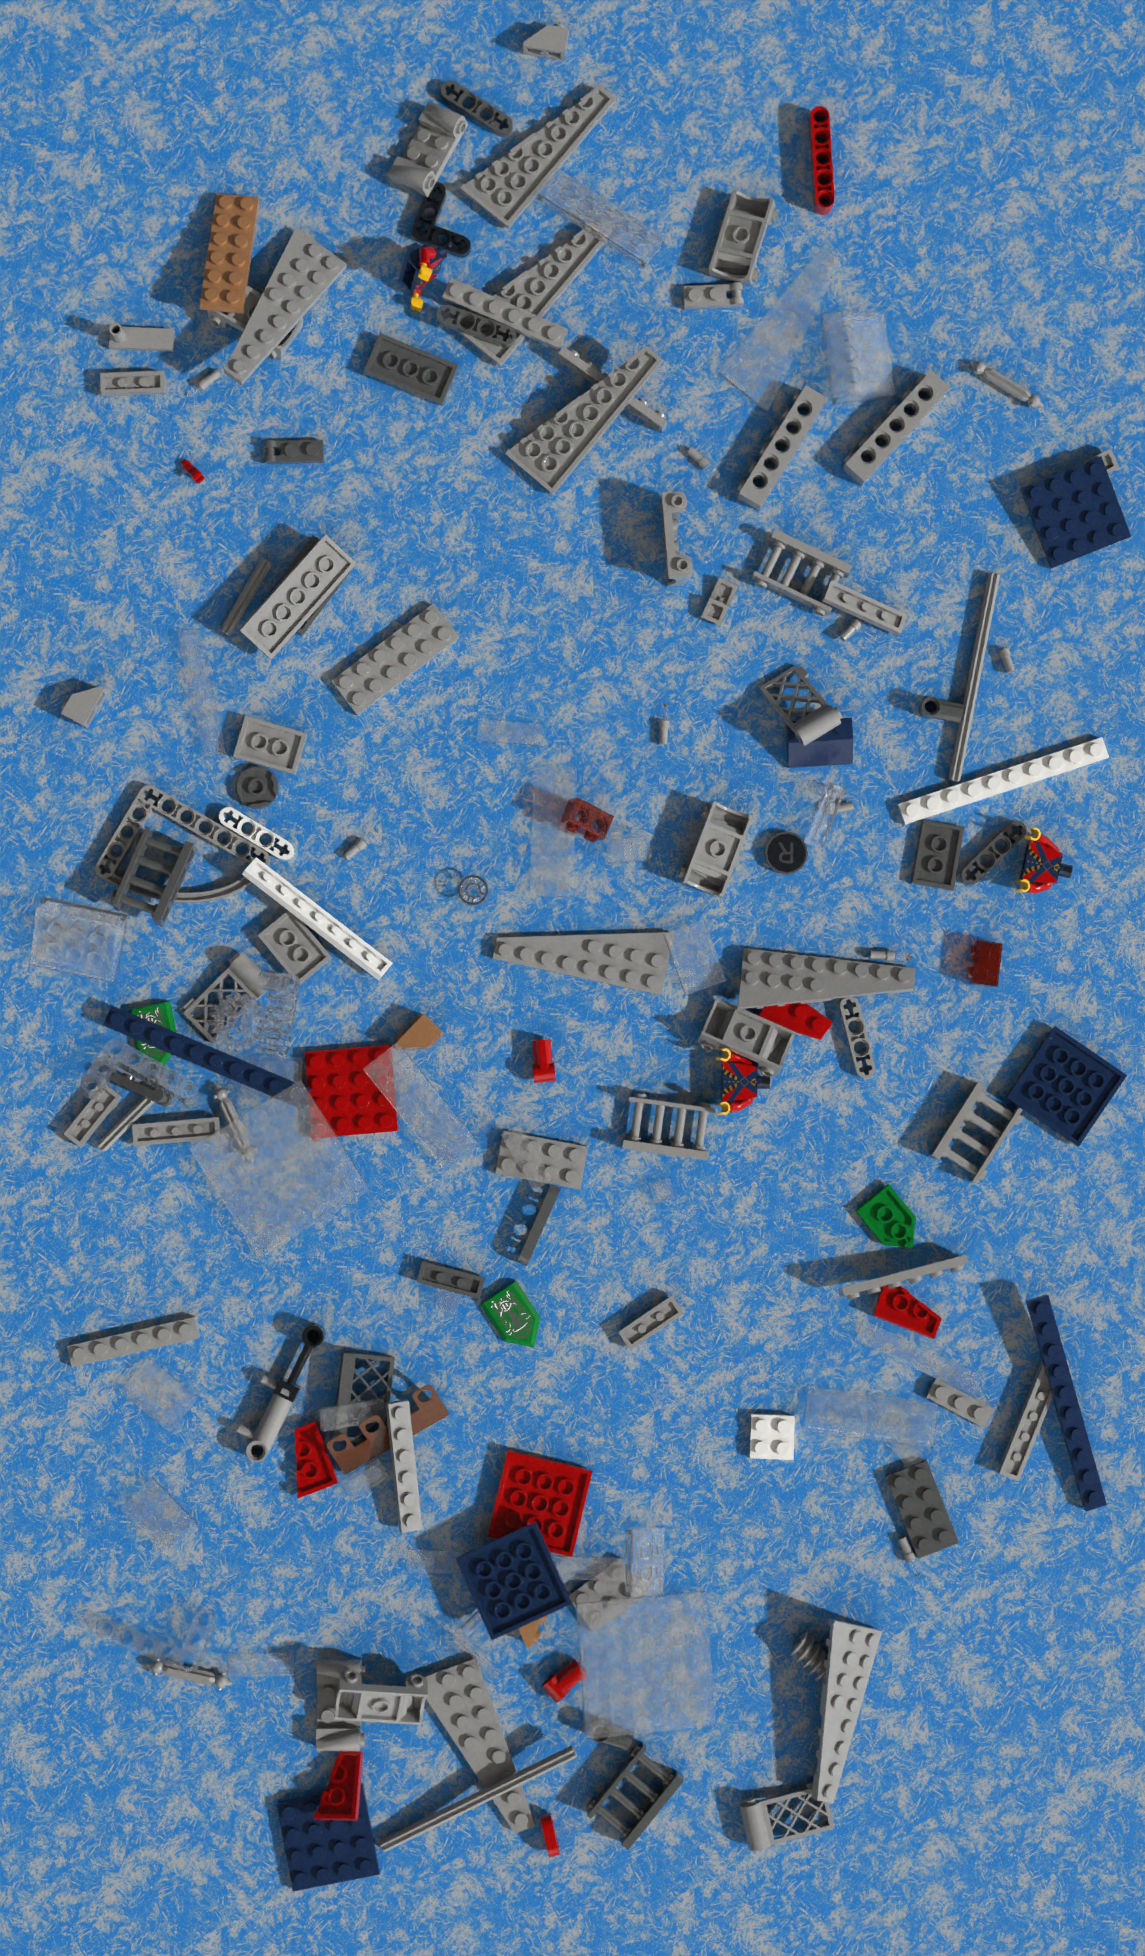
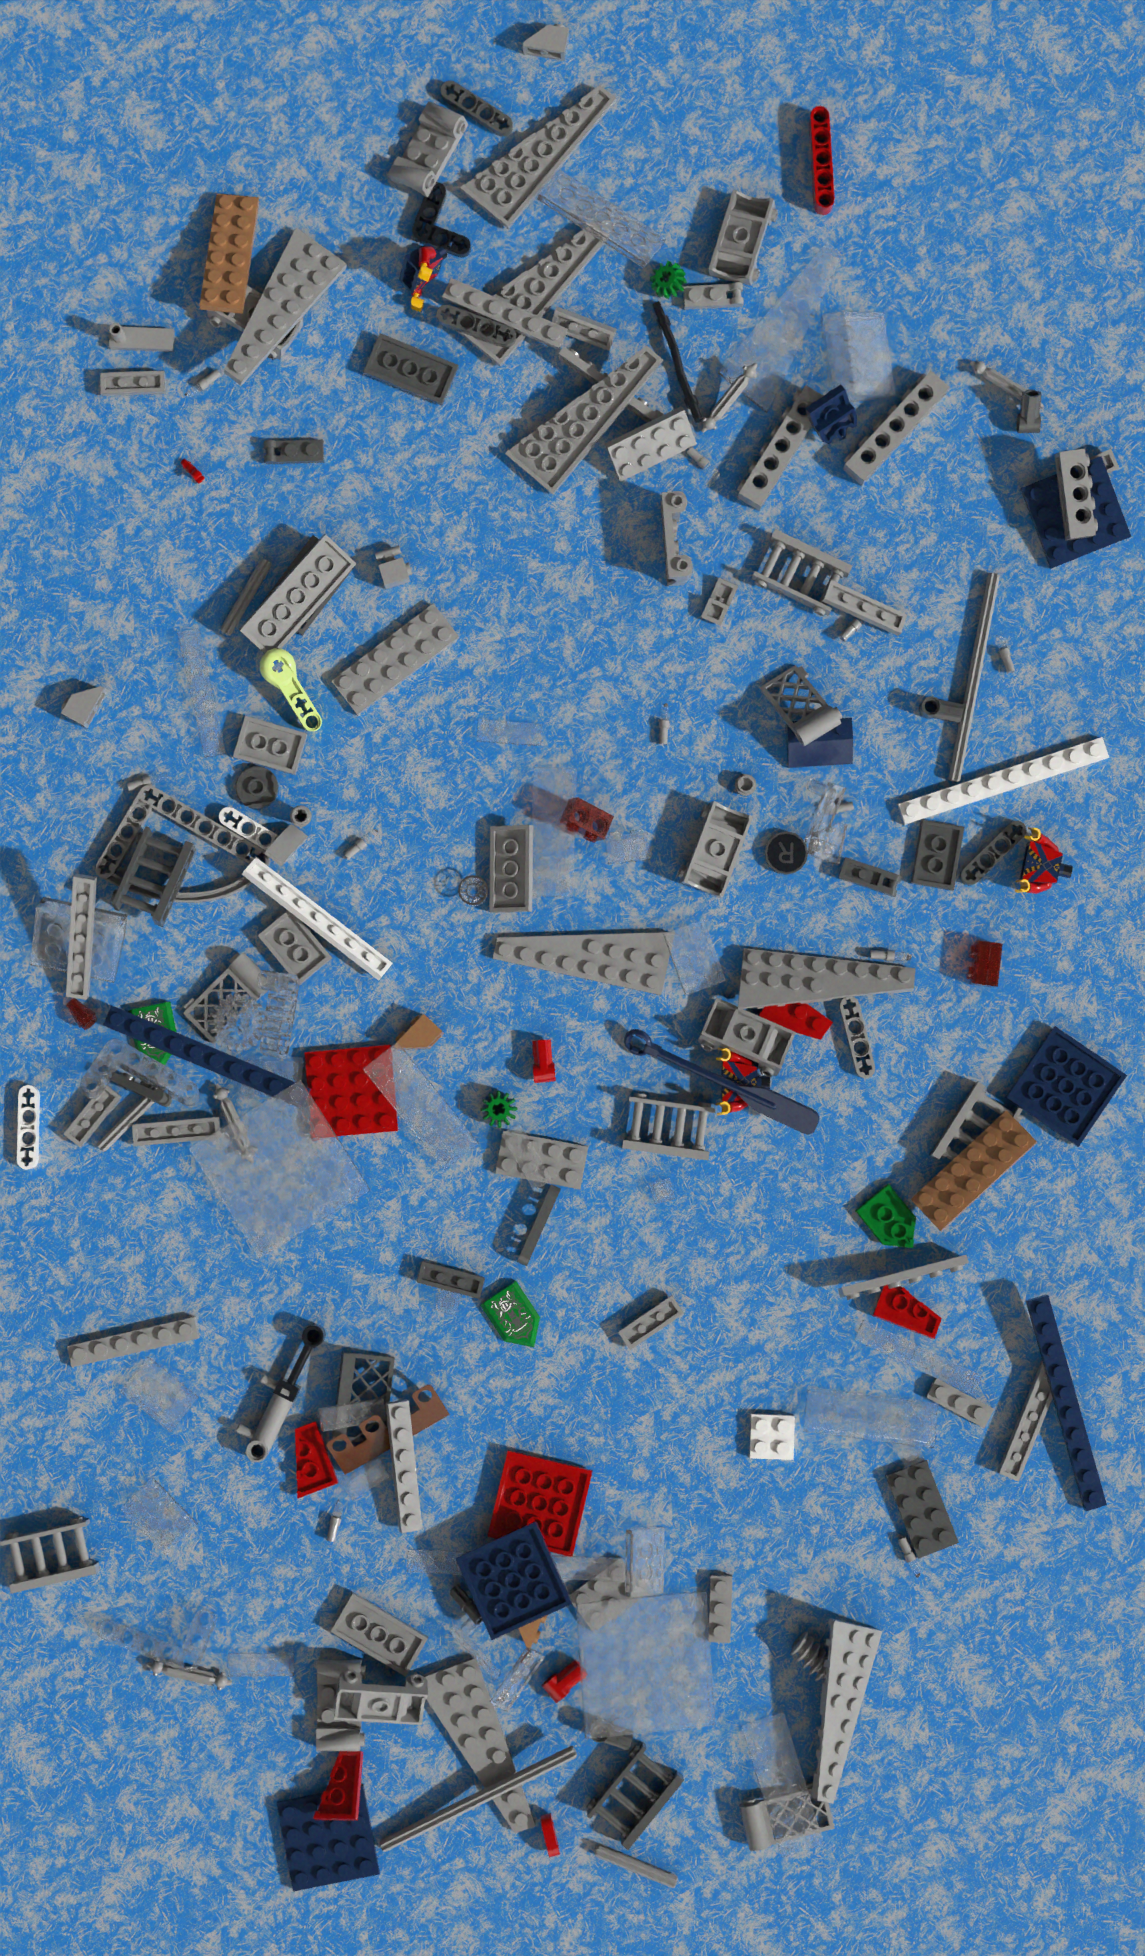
none -> light grey fence [0,1517,100,1594]
none -> white beam [17,1085,40,1170]
none -> light grey plate [66,874,97,1000]
none -> clear red cone [66,998,97,1030]
none -> light grey piece [127,773,168,791]
none -> yellowish green beam [259,648,322,731]
none -> light grey slope [264,824,309,866]
none -> light grey cone [290,805,312,827]
none -> light grey piece [326,1499,344,1542]
none -> light grey plate [330,1592,428,1677]
none -> light grey brick [375,545,413,589]
none -> dark grey axle [450,1585,483,1625]
none -> green gear [481,1091,518,1128]
none -> light grey plate [489,825,533,913]
none -> clear plate [490,1647,545,1712]
none -> light grey plate [552,307,617,351]
none -> light grey axle [594,1844,678,1888]
none -> light grey plate [605,406,697,482]
none -> dark blue piece [624,1029,820,1135]
none -> green gear [650,261,687,299]
none -> black bar [652,301,703,423]
none -> light grey wheel [701,362,758,433]
none -> light grey plate [708,1574,732,1643]
none -> light grey plate [735,774,756,796]
none -> clear plate [741,1712,824,1858]
none -> dark blue plate [805,384,857,444]
none -> clear wing [807,823,848,864]
none -> dark grey plate [838,857,902,897]
none -> medium nougat plate [911,1110,1037,1232]
none -> dark grey piece [1016,390,1041,433]
none -> light grey brick [1054,448,1098,541]

